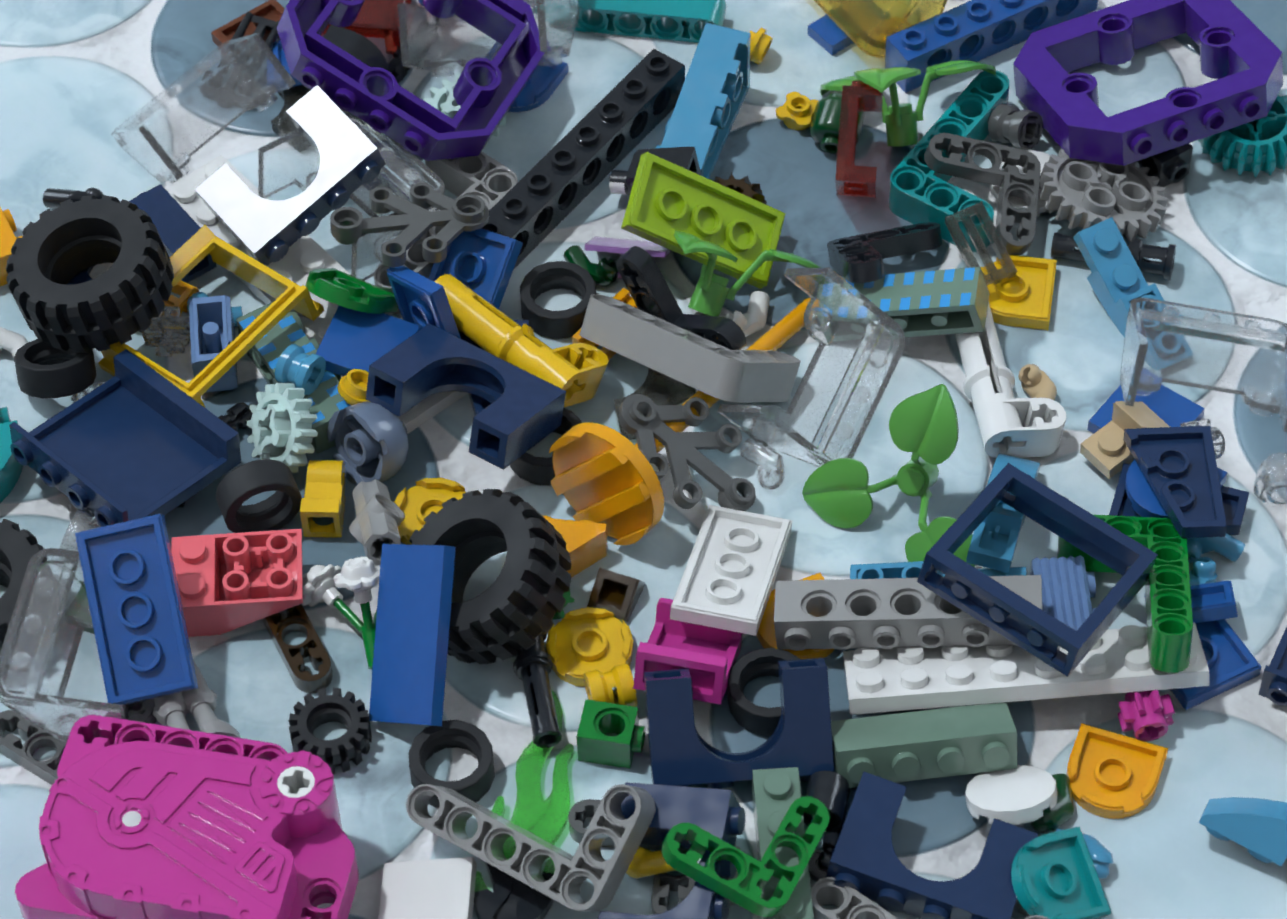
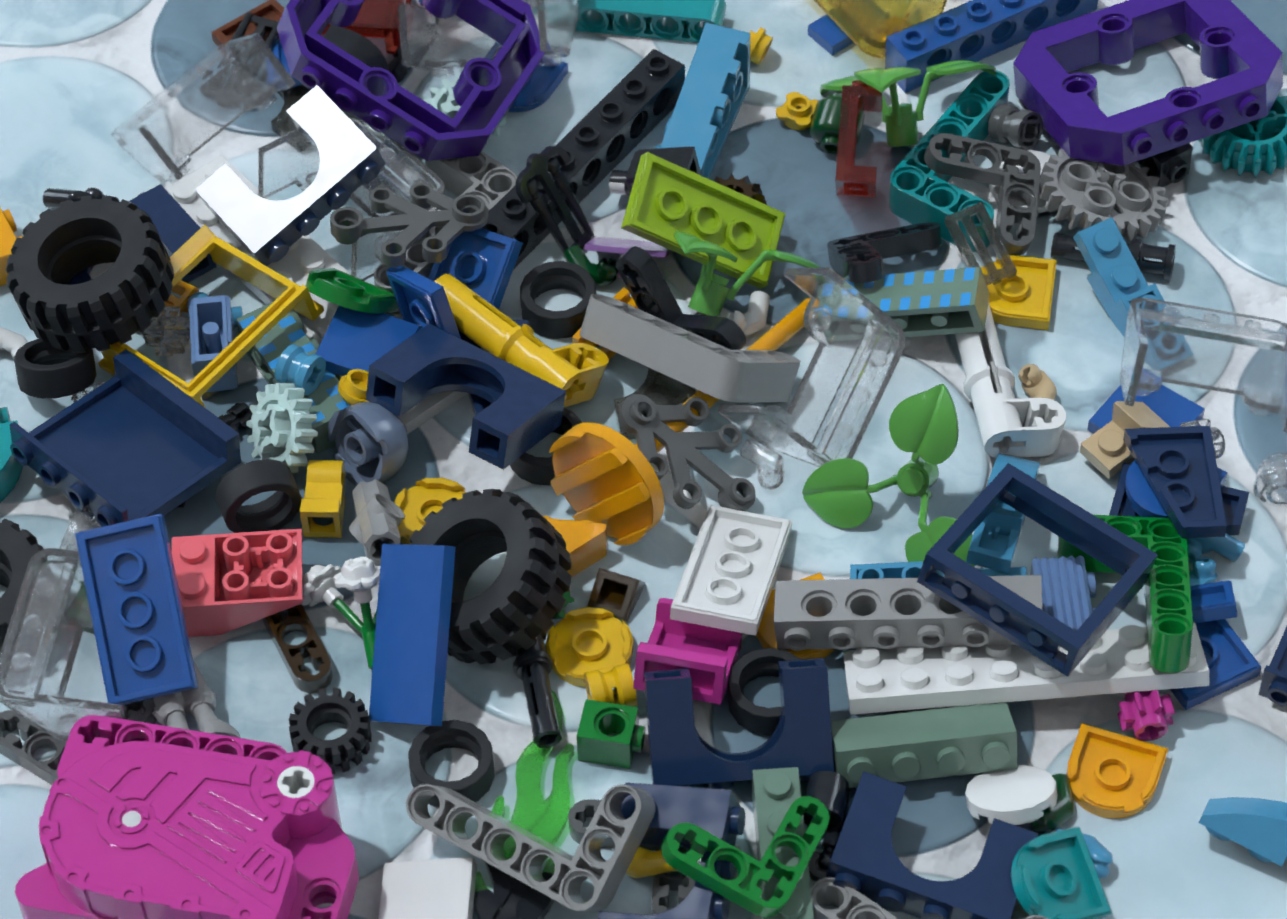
none -> black piece [515,146,594,254]

